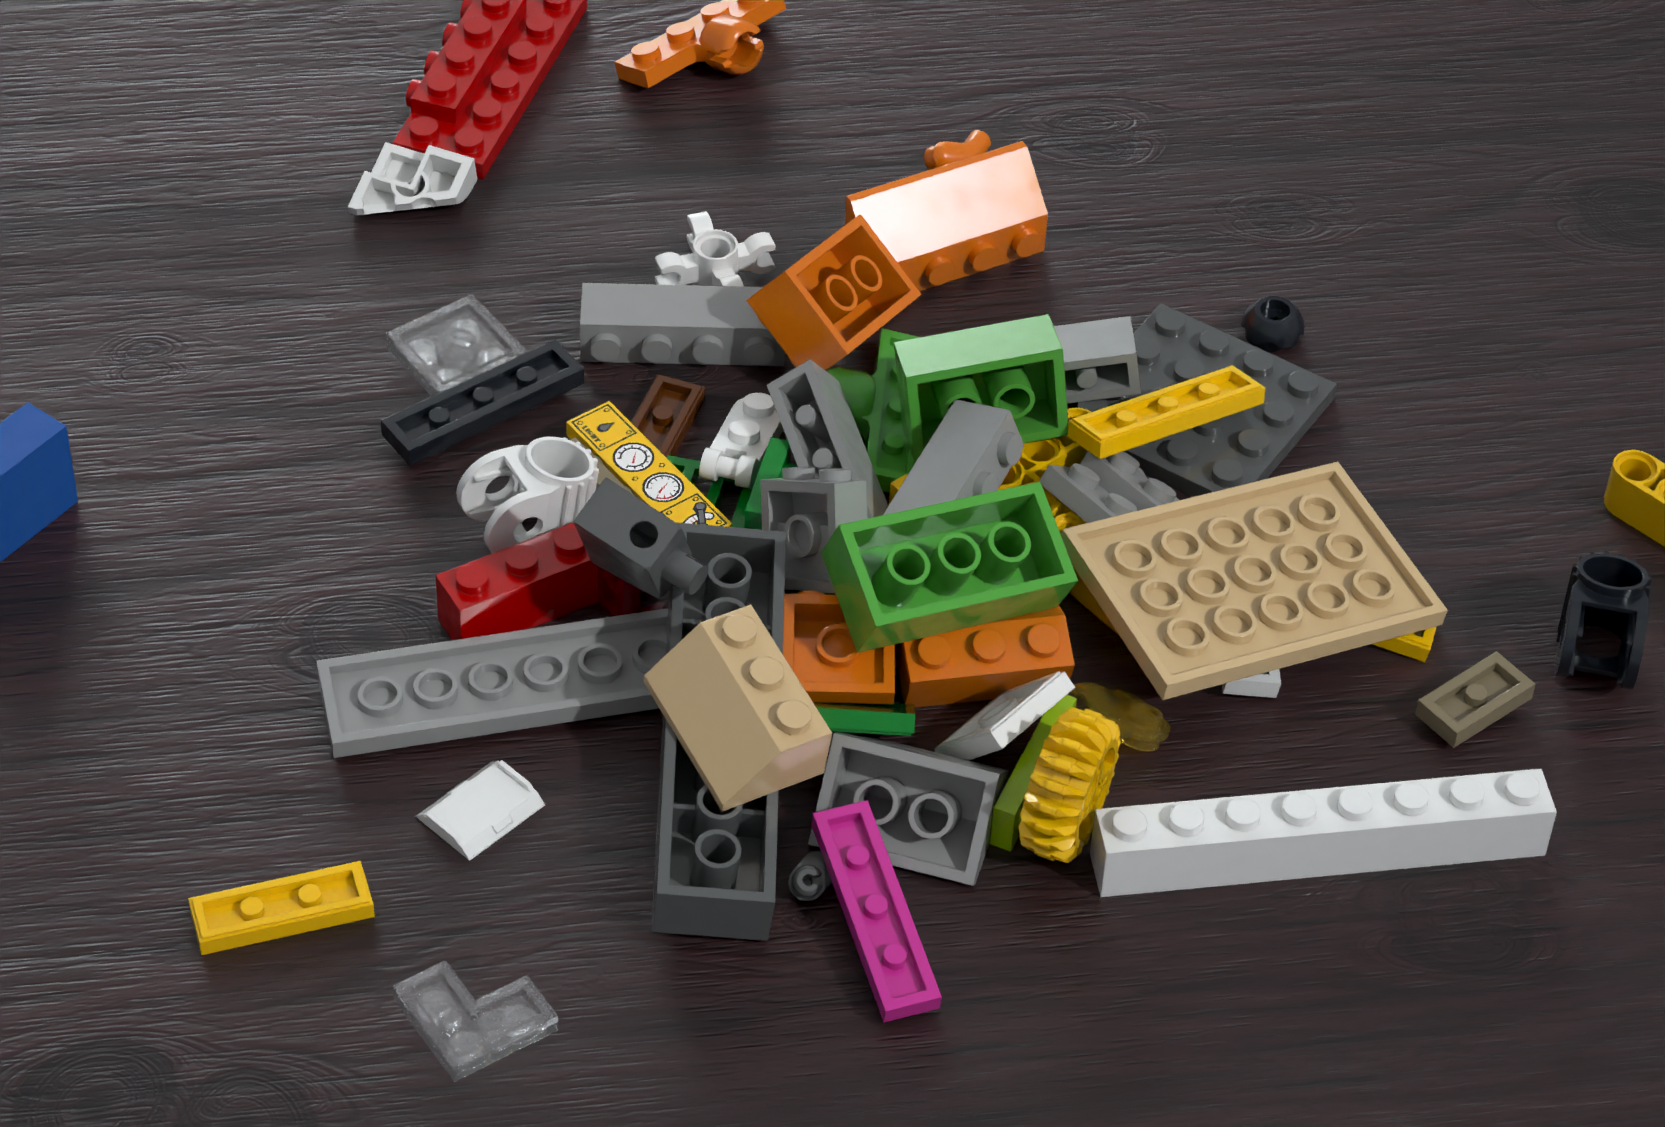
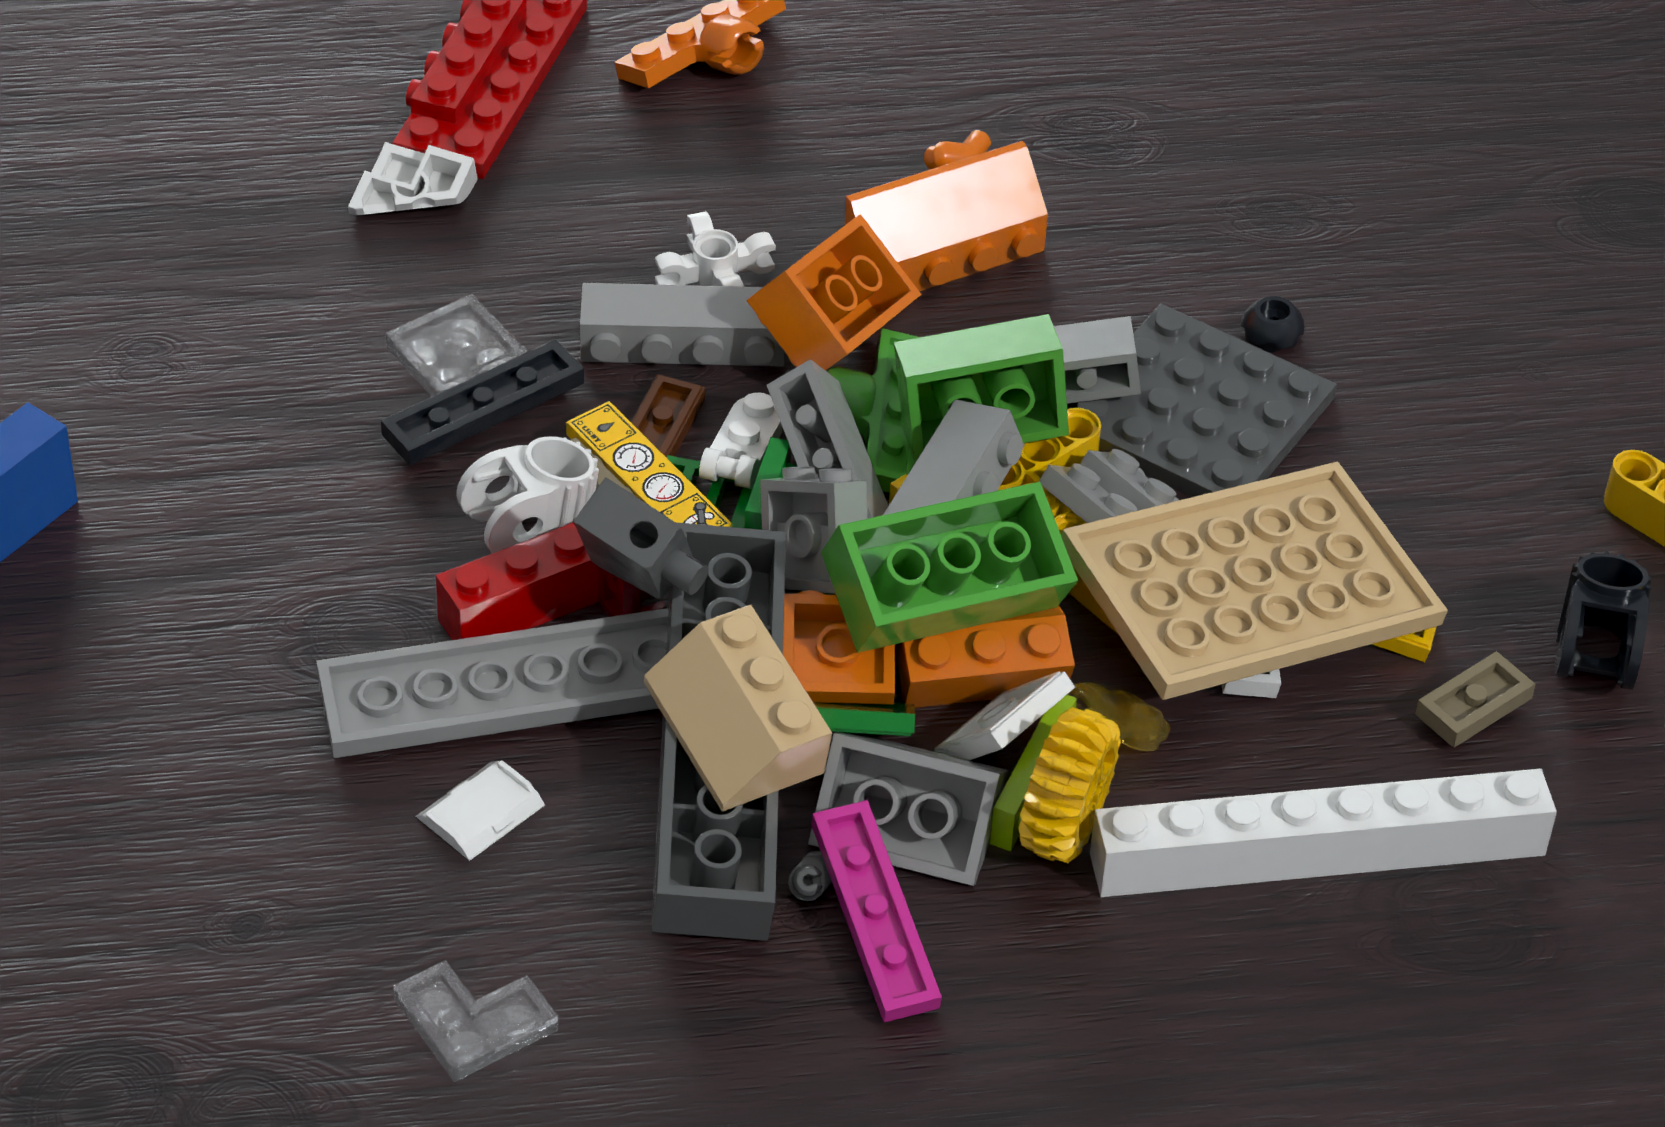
yellow tile [188,861,375,955] -> none
yellow tile [1068,365,1266,459] -> none

